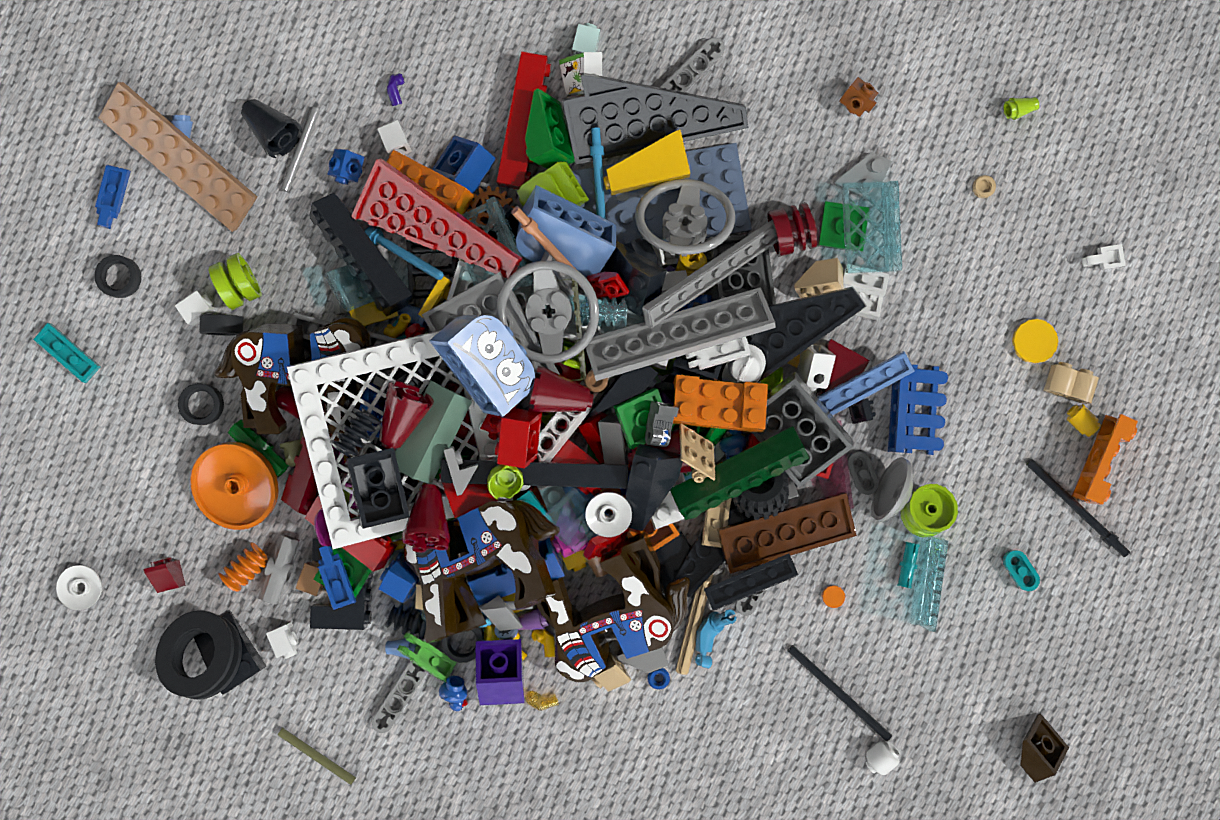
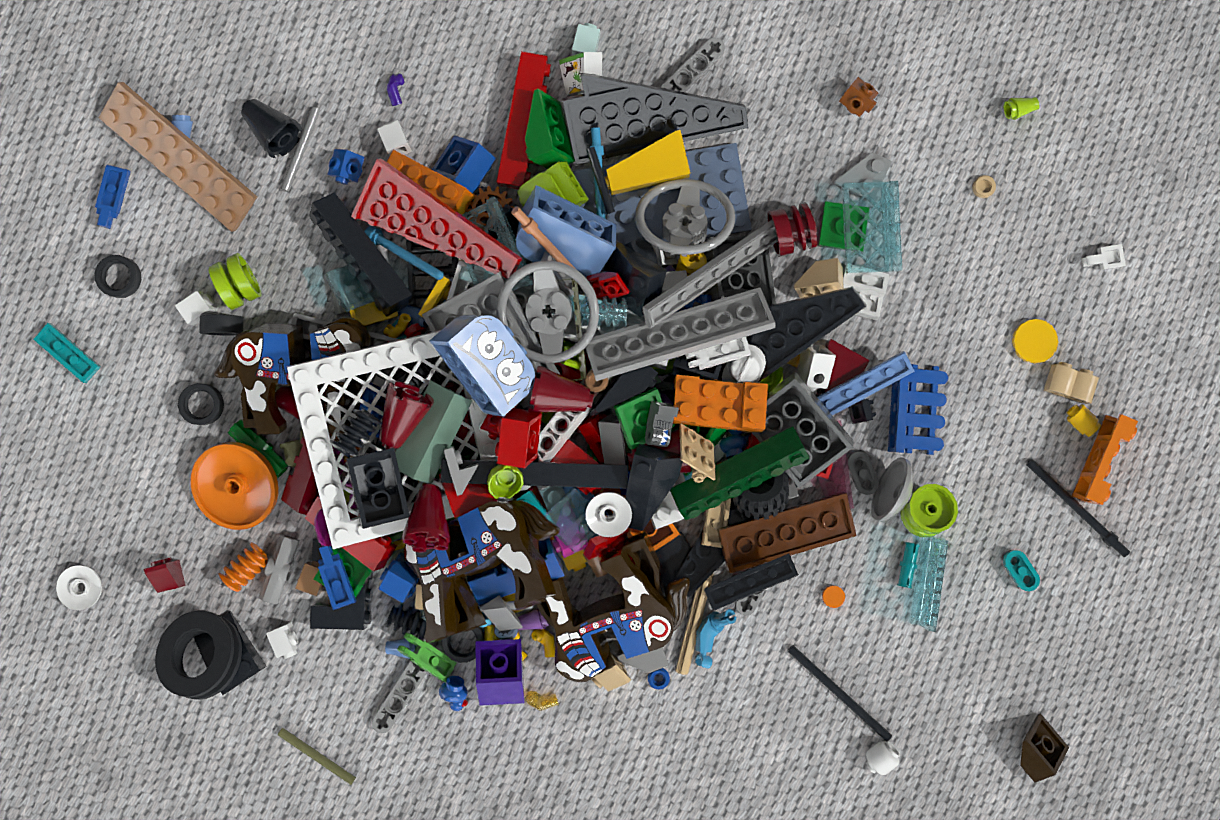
none -> black bar [586,147,615,214]

